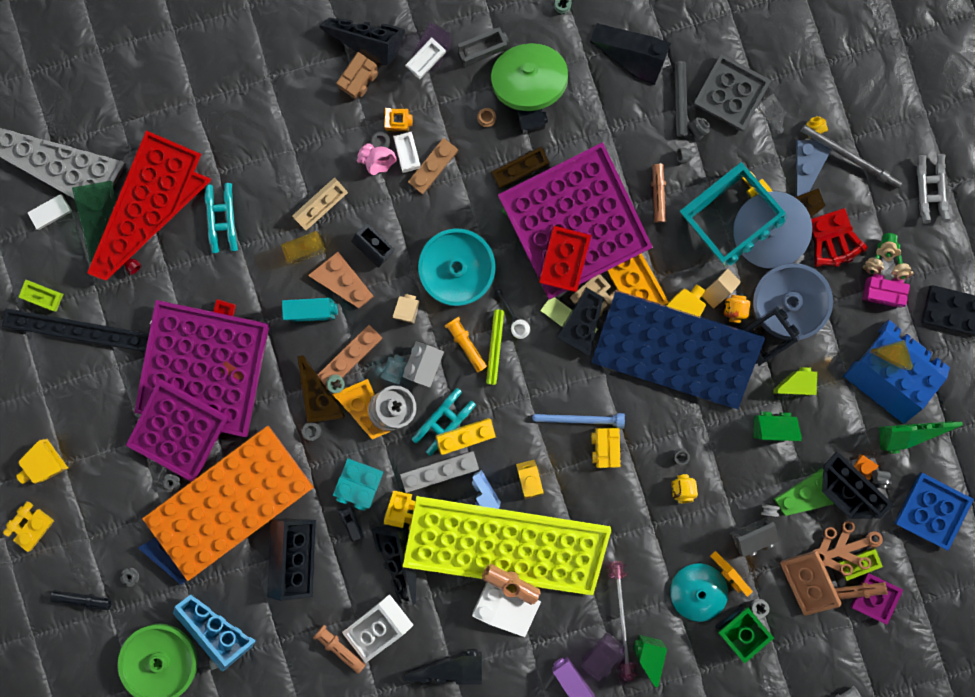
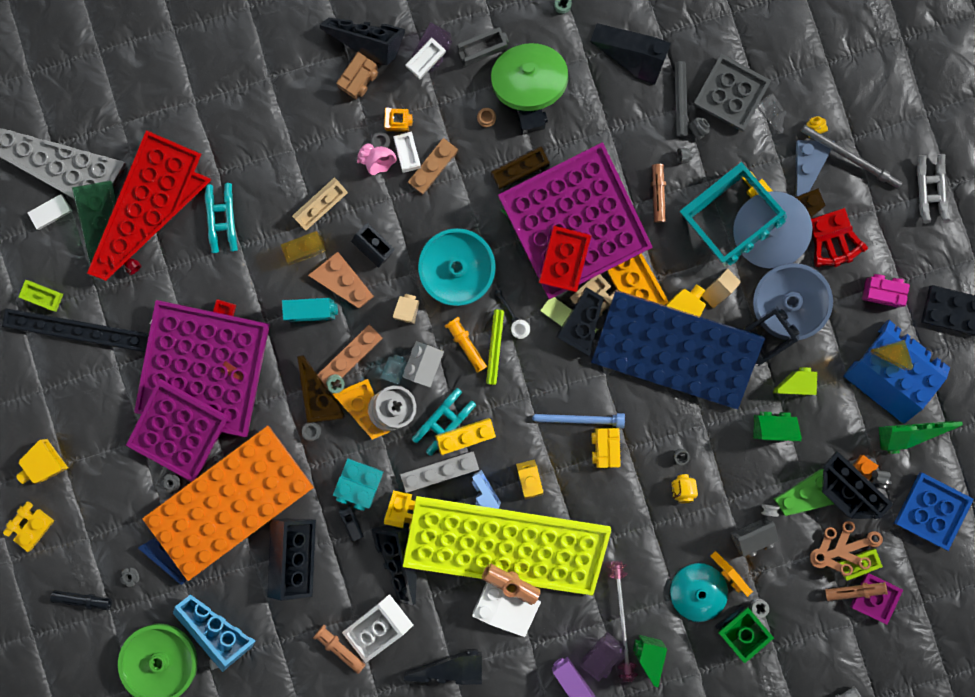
light orange head [724,295,750,323] -> none
nougat plate [780,550,842,616] -> none
tan plant [863,233,913,280] -> none

